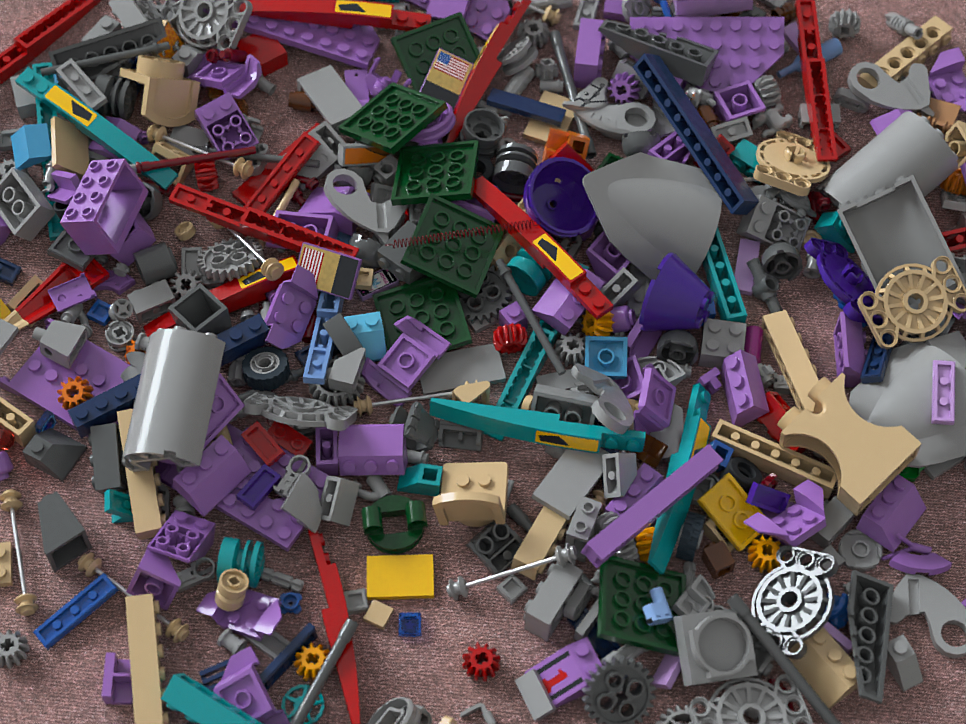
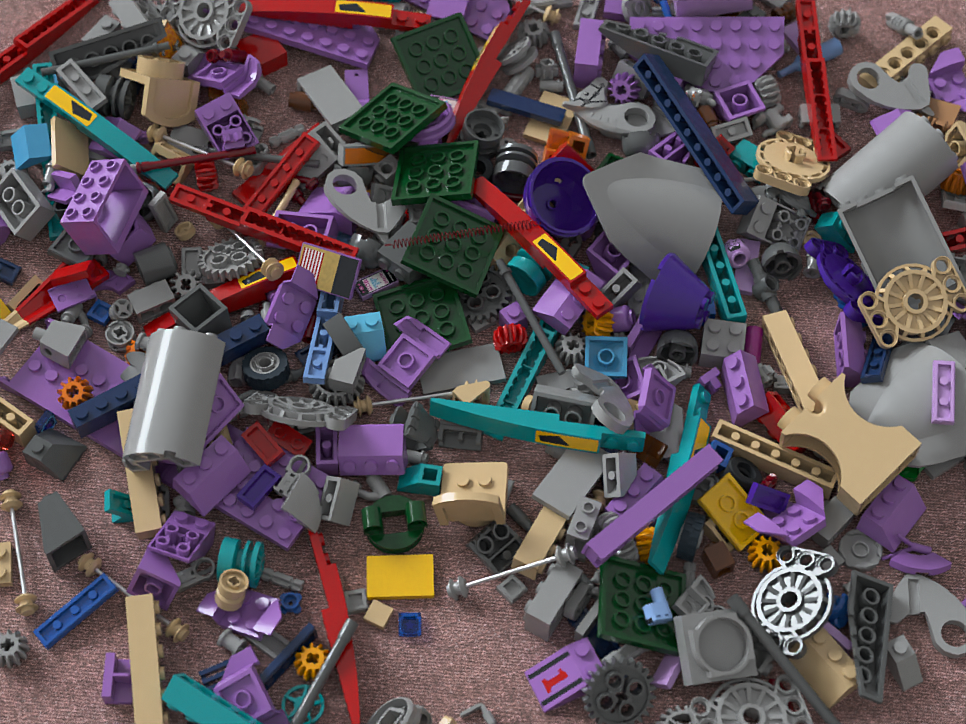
dark grey brick [88,423,127,494] -> none
tan plate [355,268,374,290] -> none
medium lavender piece [365,57,412,98] -> none
tile [419,48,474,112] -> none
red gear [462,642,501,682] -> none
light grey tile [515,669,556,721] -> none
none -> red tile [50,260,96,287]
none -> light grey tile [148,191,179,233]
none -> medium lavender tile [222,127,245,151]
none -> light grey axle [268,124,306,148]
none -> lavender head [724,238,751,269]

